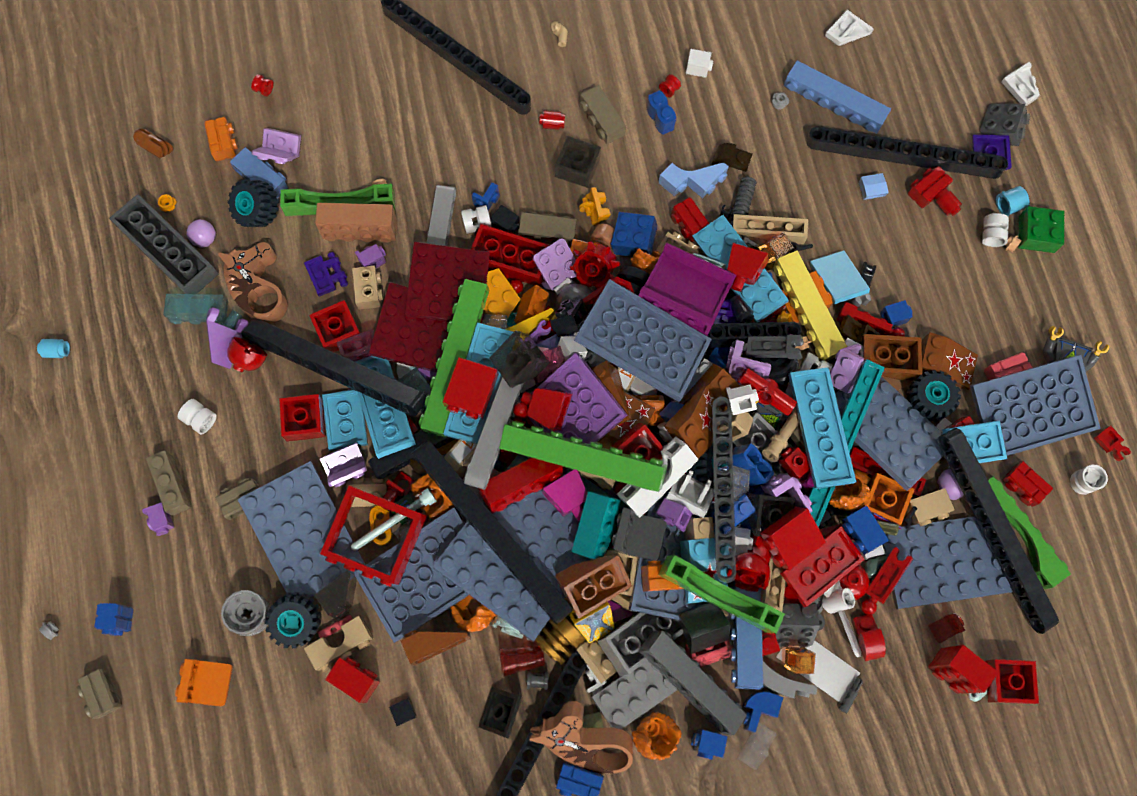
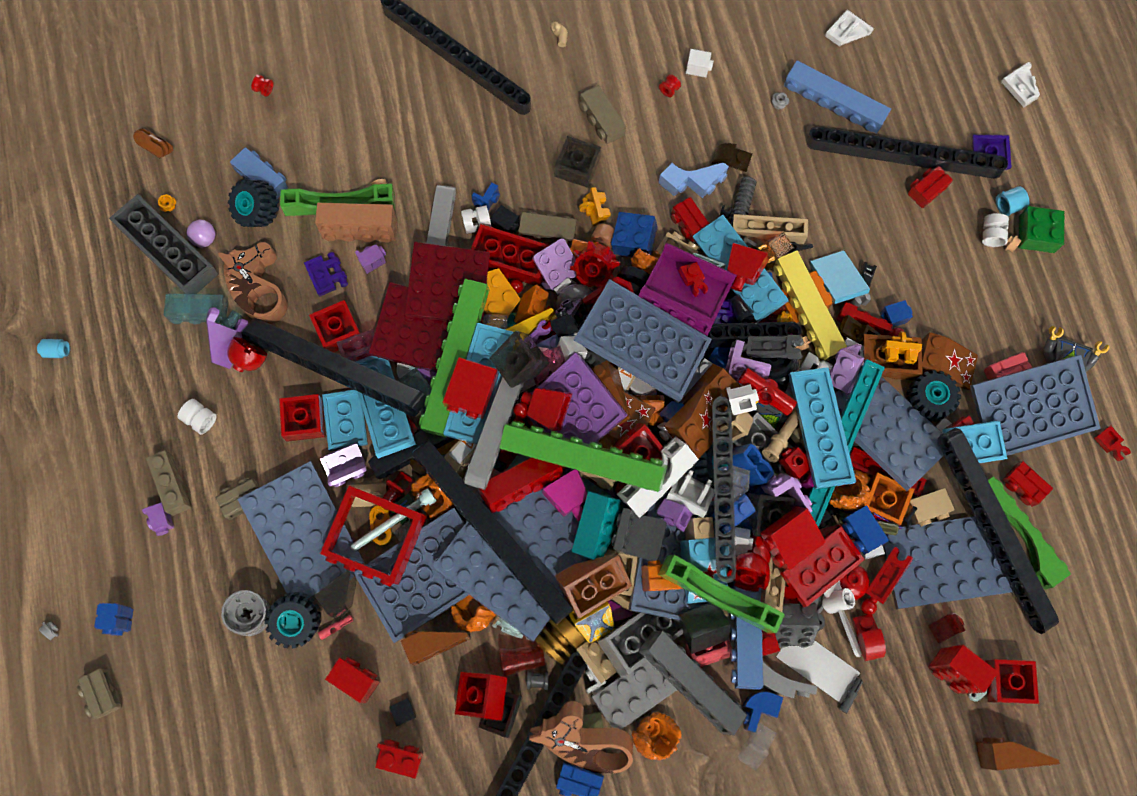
orange bracket [175,659,233,706] -> none
orange brick [204,117,238,161] -> none
lavender bracket [252,128,301,164] -> none
tan arch [304,616,374,672] -> none
tan brick [352,266,384,310] -> none
red brick [539,110,565,130] -> none
blue brick [647,91,676,135] -> none
blue brick [691,729,728,760] -> none
clear orange brick [784,647,816,674] -> none
light blue piece [859,173,889,200] -> none
sand green arm [865,555,887,580] -> none
red brick [935,189,962,216] -> none
lavender hair [937,468,964,500] -> none
dark grey bracket [980,104,1030,146] -> none
white wheel [1070,465,1108,495] -> none
none -> red bracket [375,739,423,779]
none -> red brick [454,672,508,721]
none -> red plate [678,262,708,297]
none -> light orange hips [881,331,922,364]
none -> dark orange slope [976,737,1060,770]

